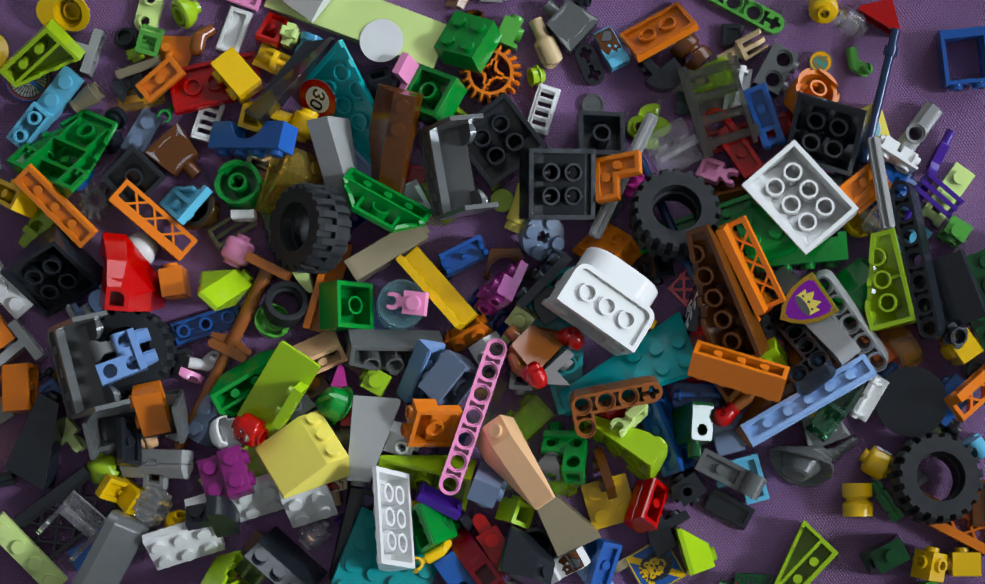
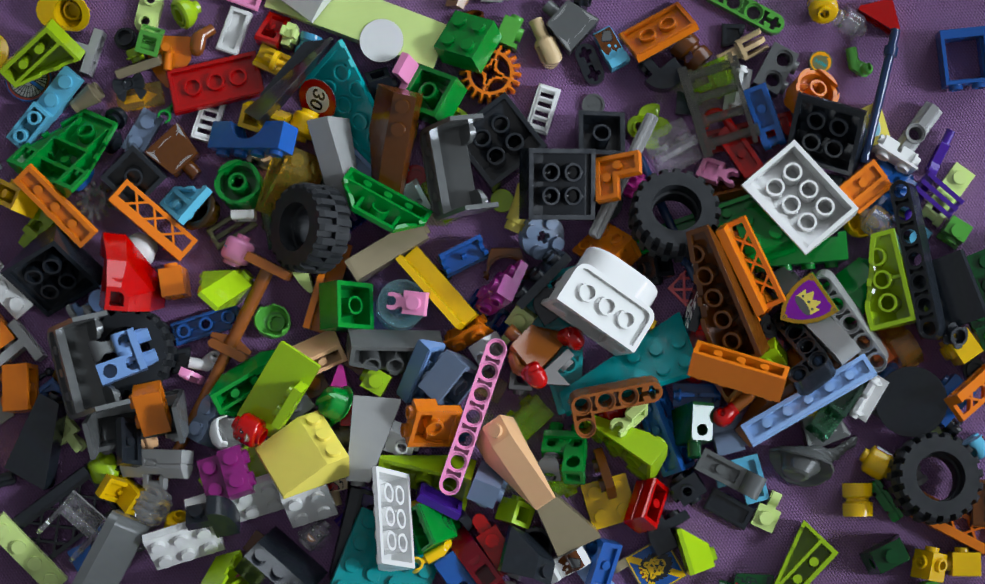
orange plate [135,55,186,104] -> none
yellow brick [210,46,264,104] -> none
black tyre [263,281,309,328] -> none
lime plate [527,65,546,87] -> none
light grey axle [866,137,895,229] -> none
none -> yellowish green plate [750,490,782,533]

